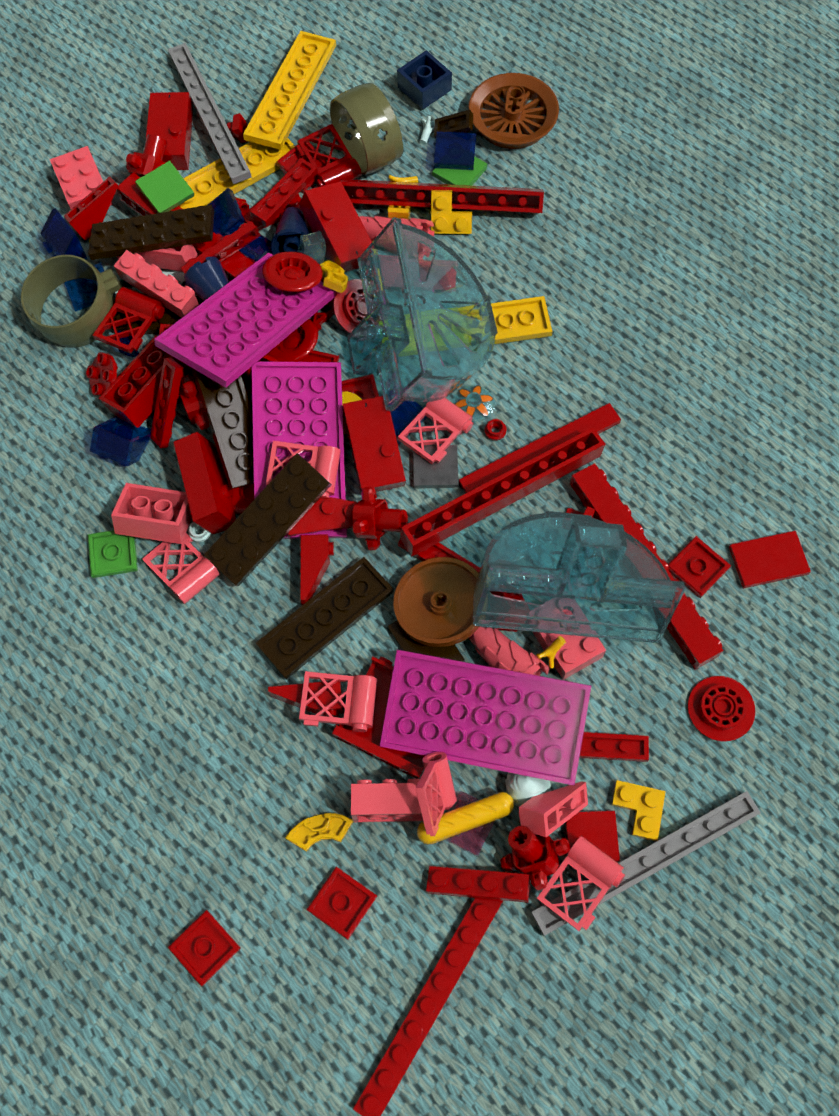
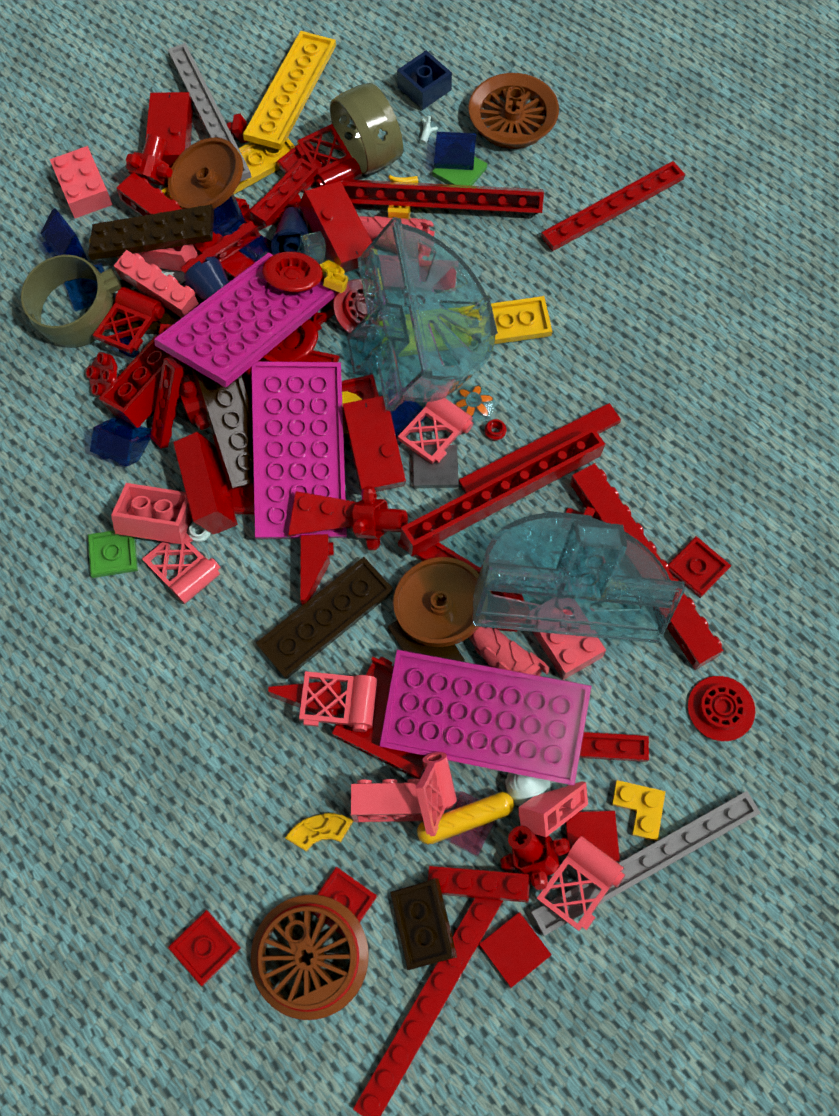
red slope [64,176,118,240] -> none
bright green tile [135,161,194,213] -> none
dark brown plate [204,453,332,587] -> none
coral piece [266,441,341,499] -> none
yellow plate [431,190,472,234] -> none
dark brown plate [434,109,473,140] -> none
yellow bar [536,636,566,668] -> none
red tile [729,531,811,589] -> none
none -> dark orange dish [168,137,243,209]
none -> dark orange piece [251,895,369,1020]
none -> dark brown tile [390,879,457,970]
none -> red tile [479,912,552,988]
none -> red plate [541,161,685,251]

